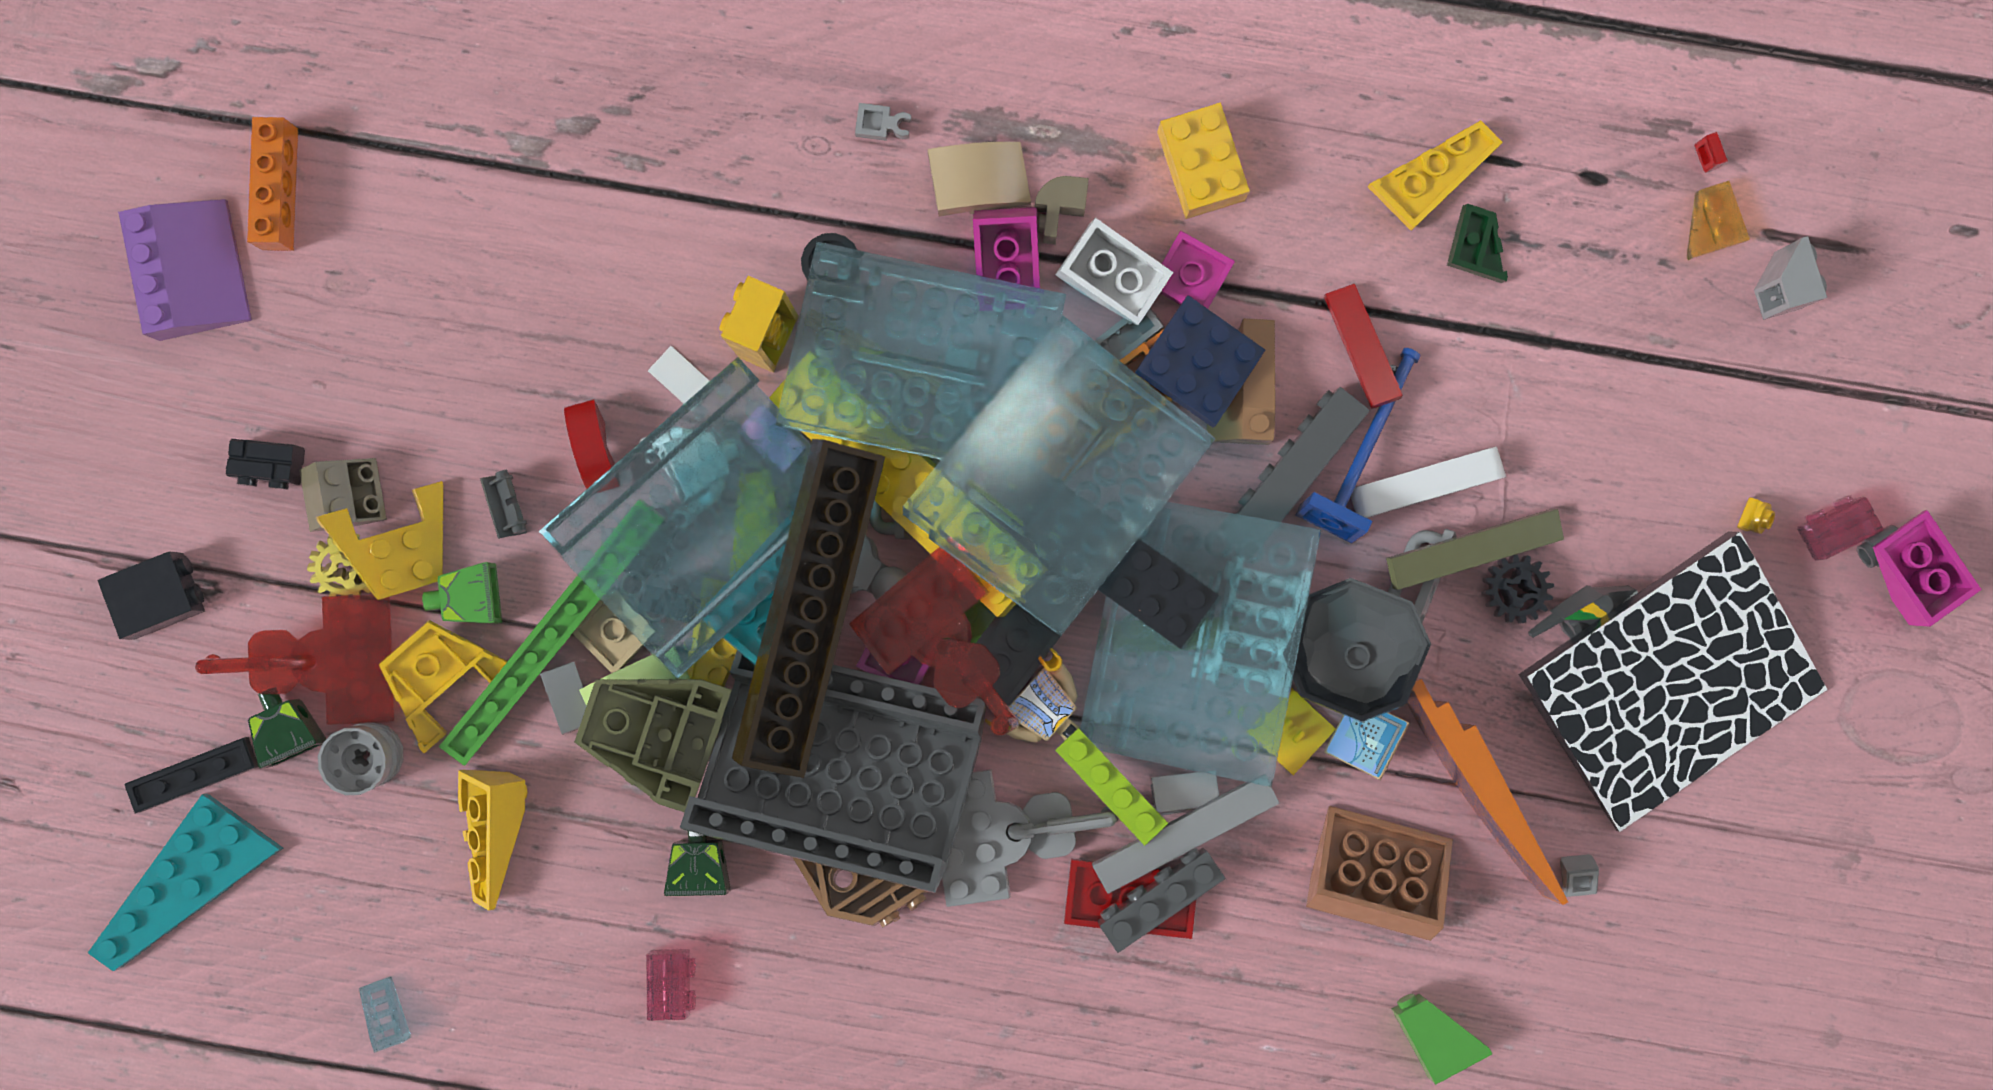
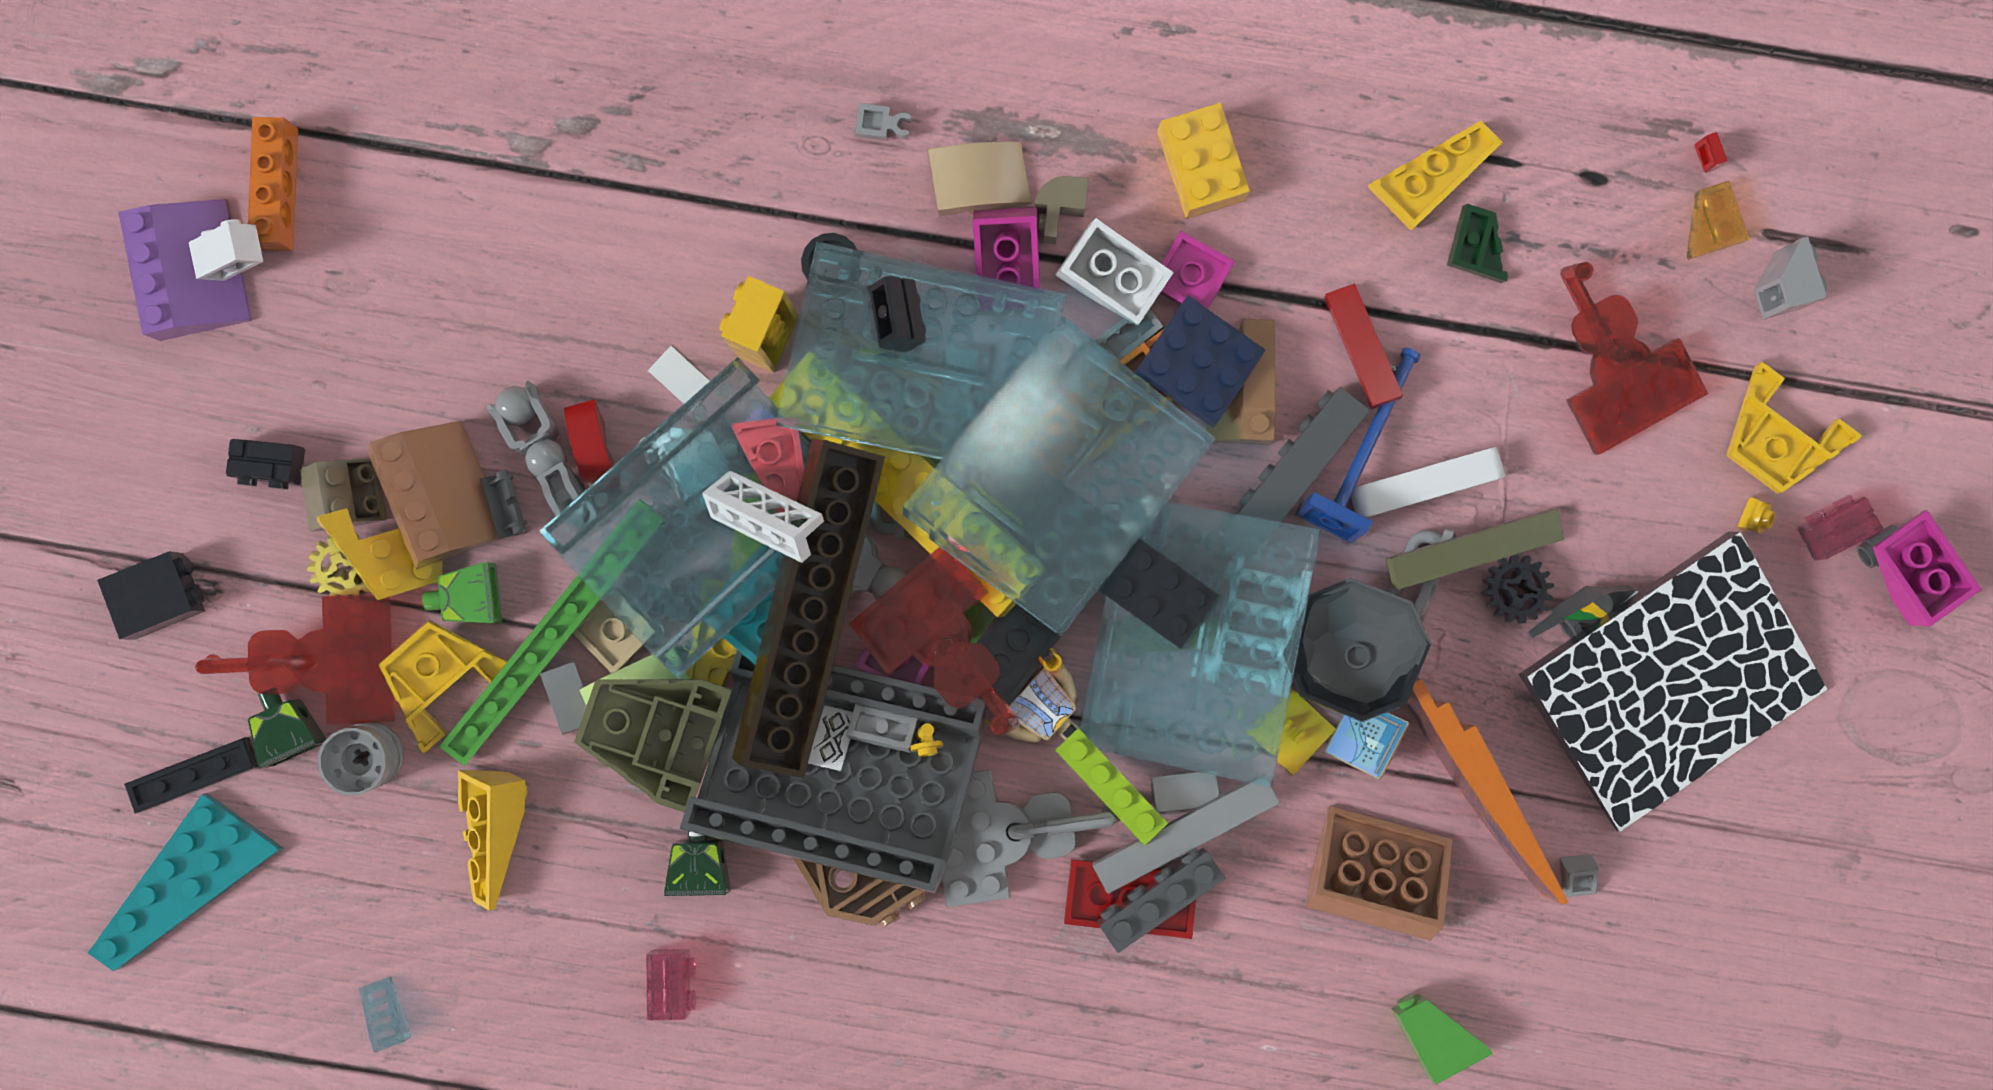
none -> white brick [189,219,263,281]
none -> nougat slope [368,421,506,569]
none -> light grey piece [487,380,599,531]
none -> white fence [702,471,824,563]
none -> coral wing [731,416,805,513]
none -> white sticker [808,705,853,771]
none -> light grey plate [846,704,919,753]
none -> black brick [869,276,926,352]
none -> yellow plate [910,723,943,757]
none -> clear red plate [1560,262,1709,455]
none -> yellow wing [1726,362,1862,494]

